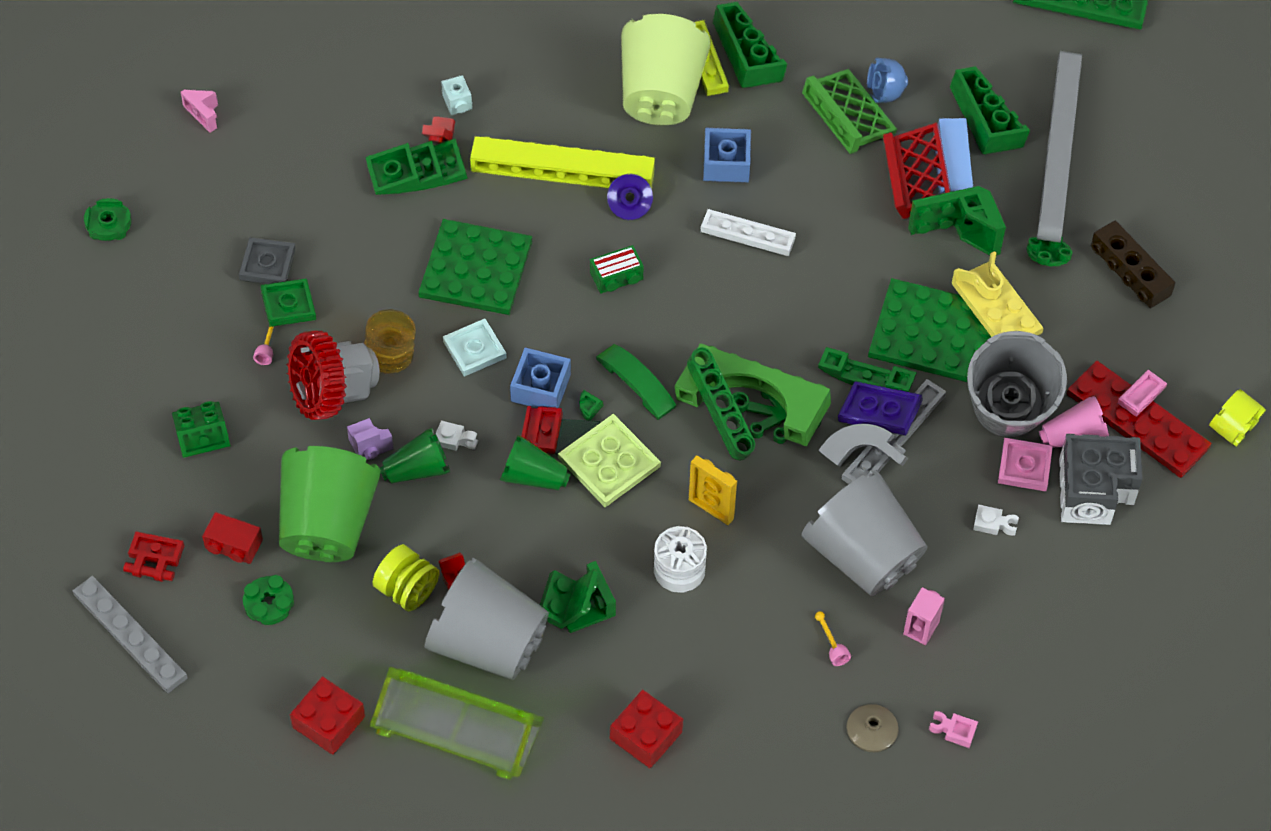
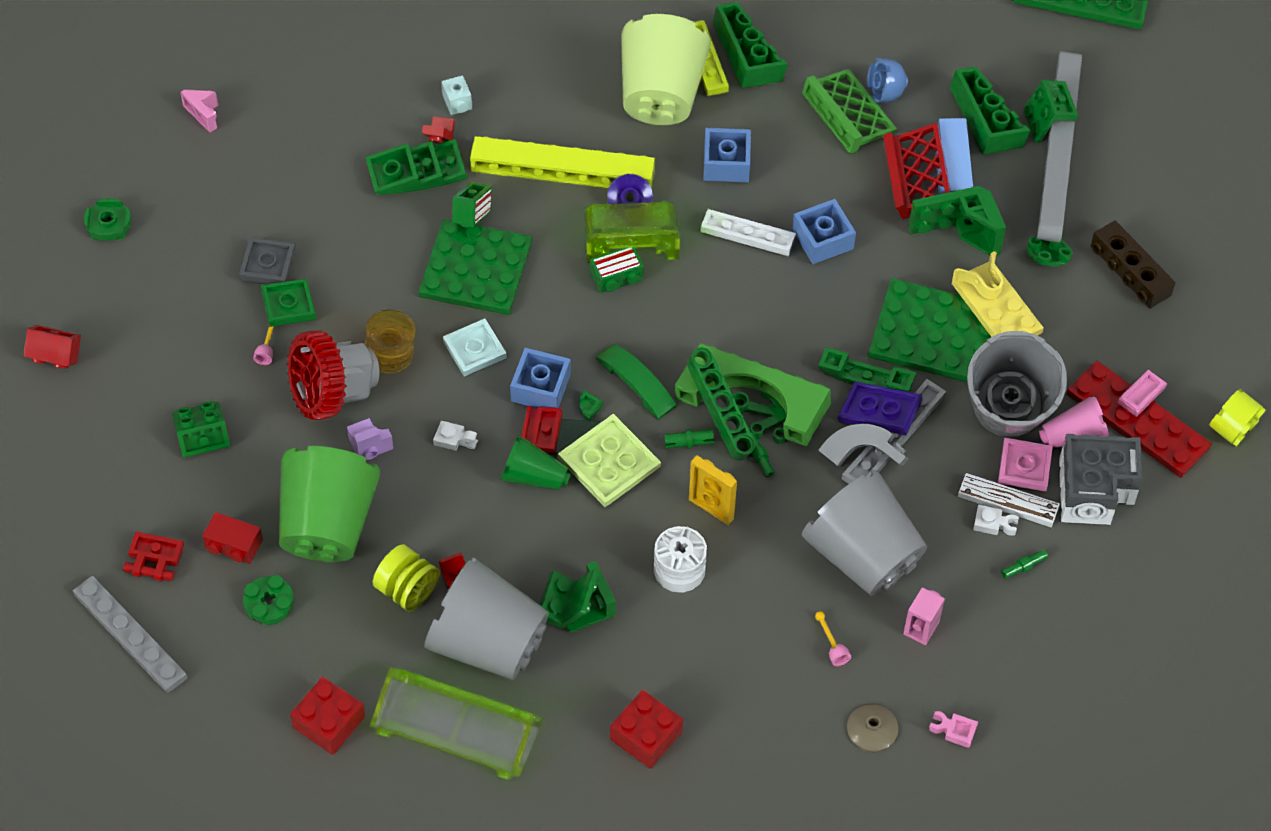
green cone [379,428,451,484] -> none
none -> red brick [23,325,81,369]
none -> green brick [452,182,492,228]
none -> clear neon green windscreen [584,201,680,264]
none -> green pin [664,429,714,449]
none -> green bar [751,432,775,477]
none -> medium blue brick [792,199,856,264]
none -> white tile [958,473,1060,528]
none -> green bar [1001,549,1048,579]
none -> green bracket [1024,80,1079,143]

